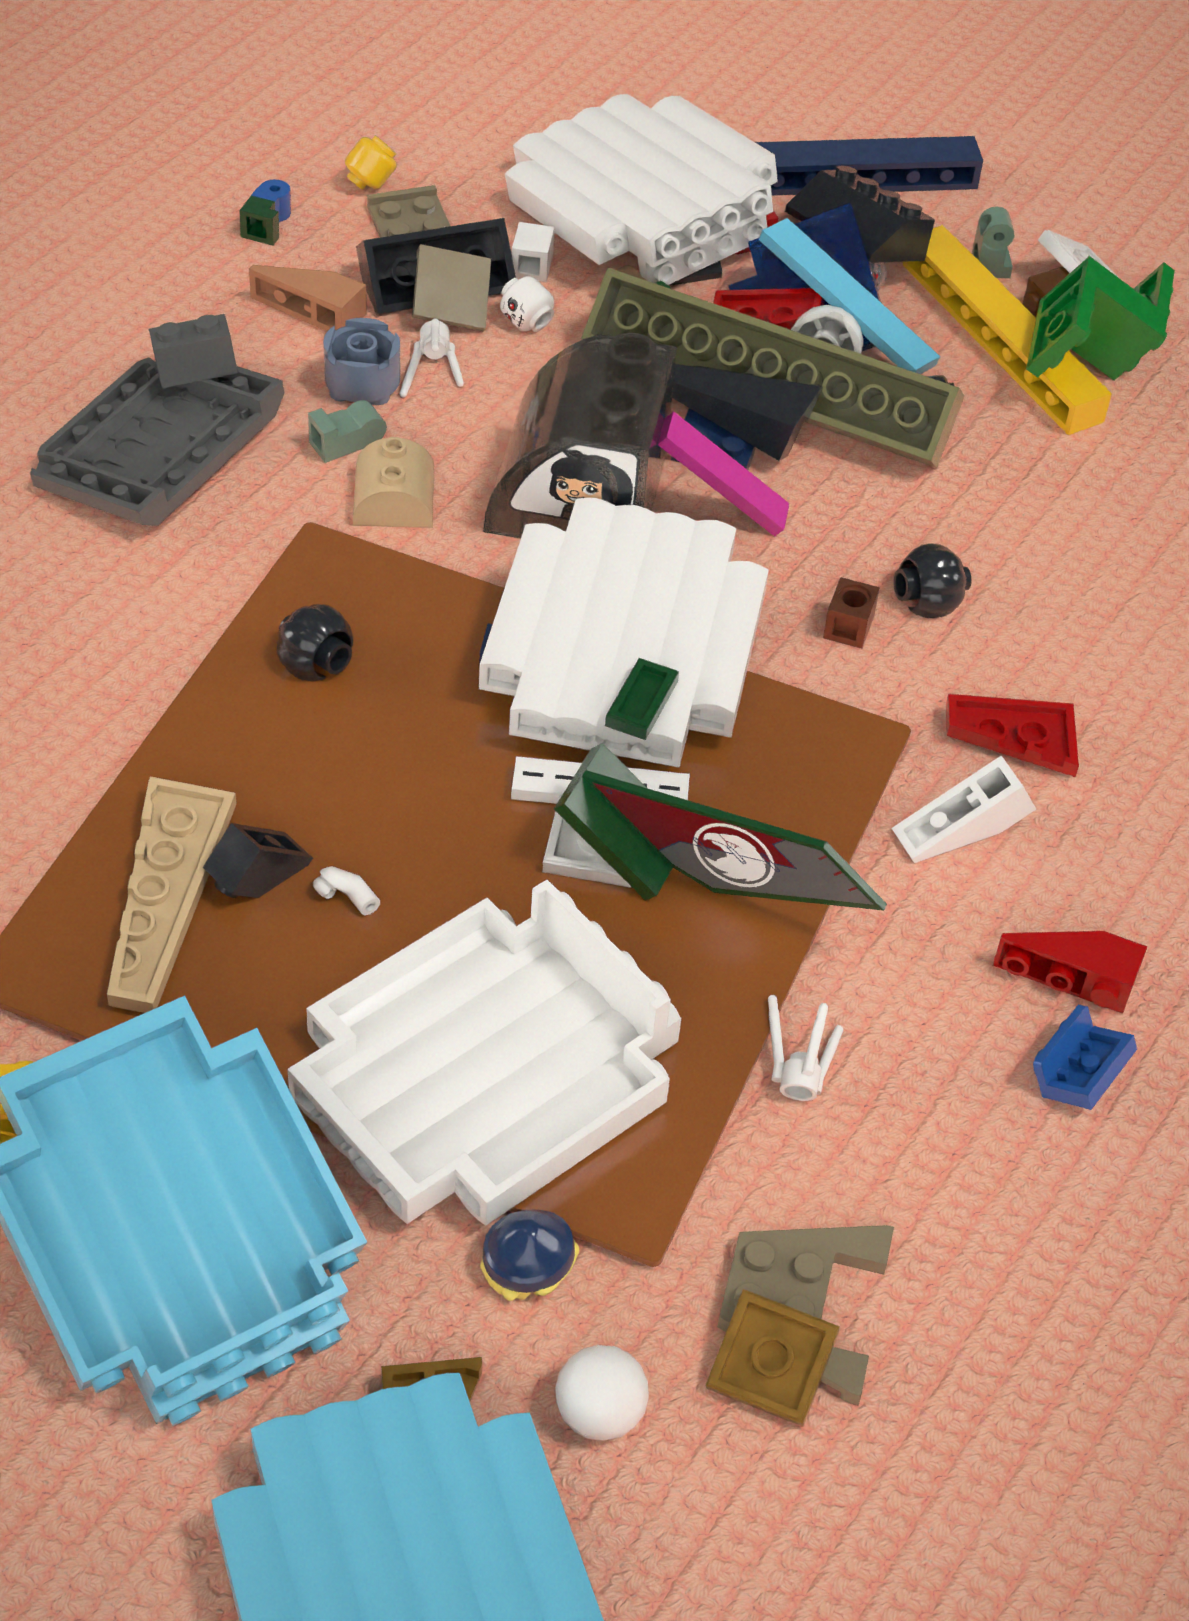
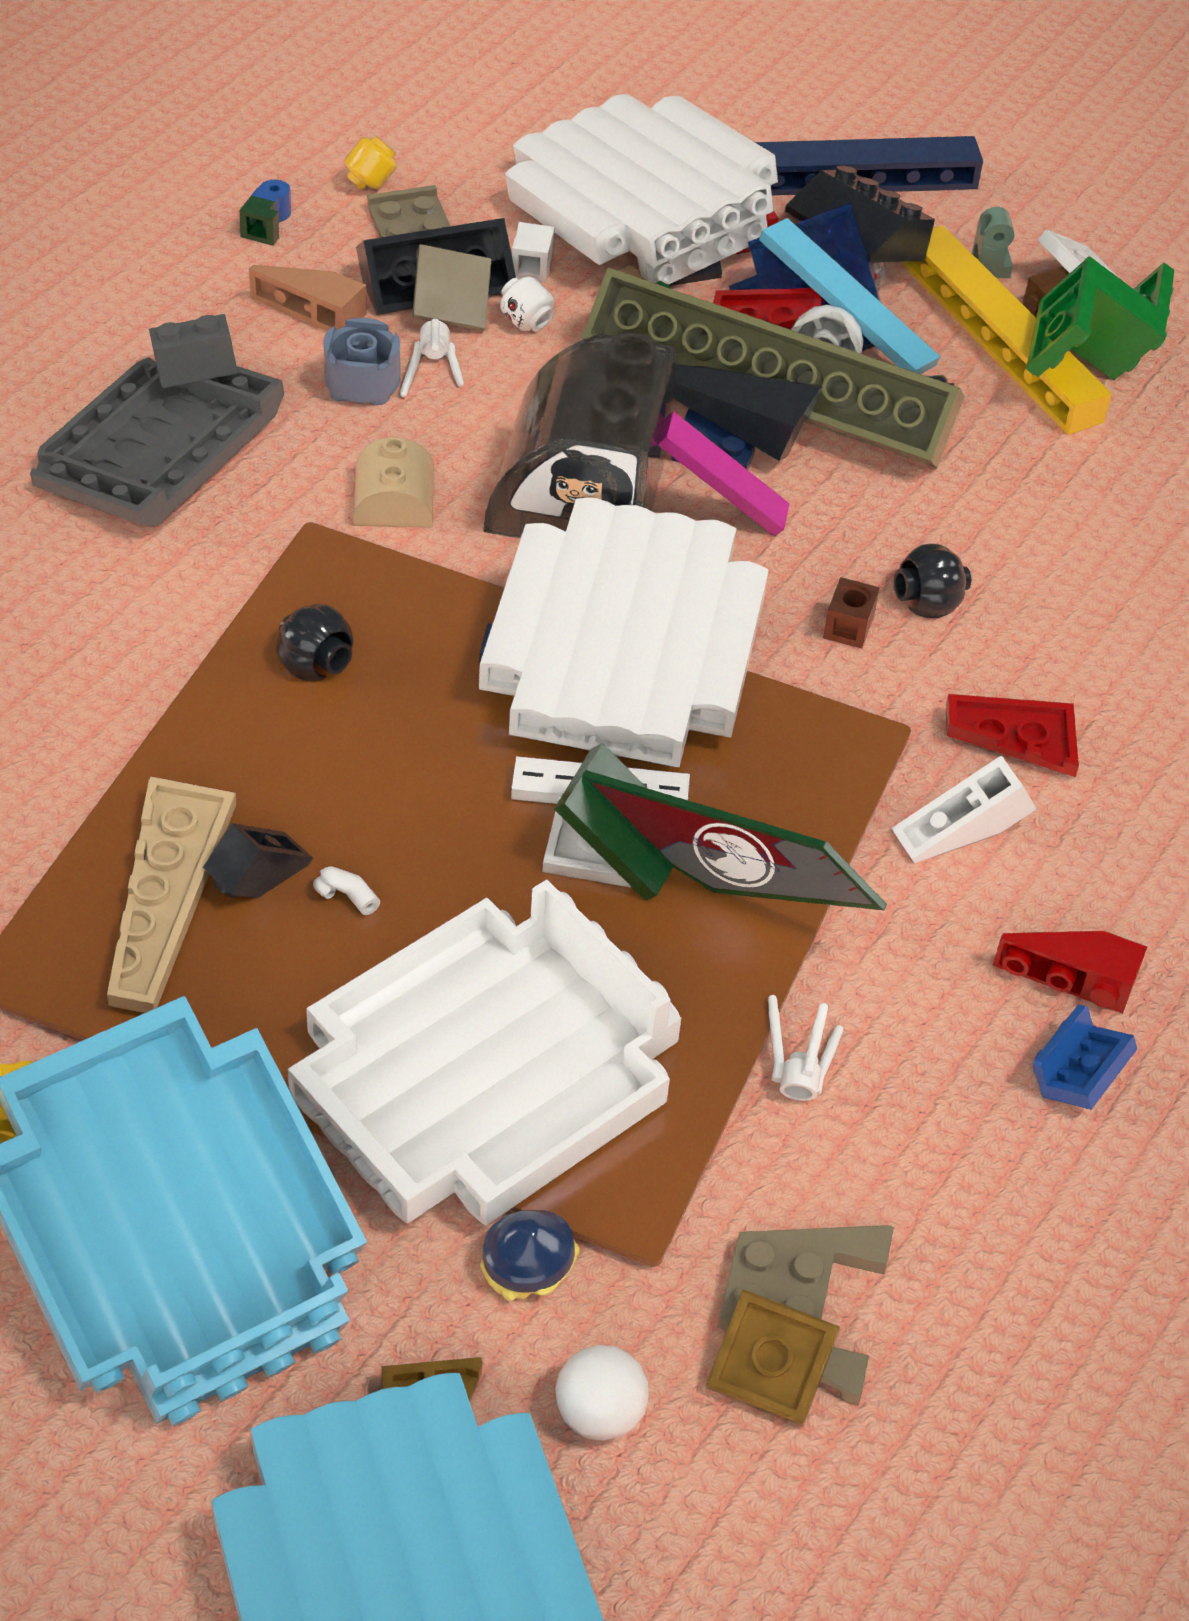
sand green leg [308,400,387,463] -> none
dark green tile [605,658,679,740] -> none

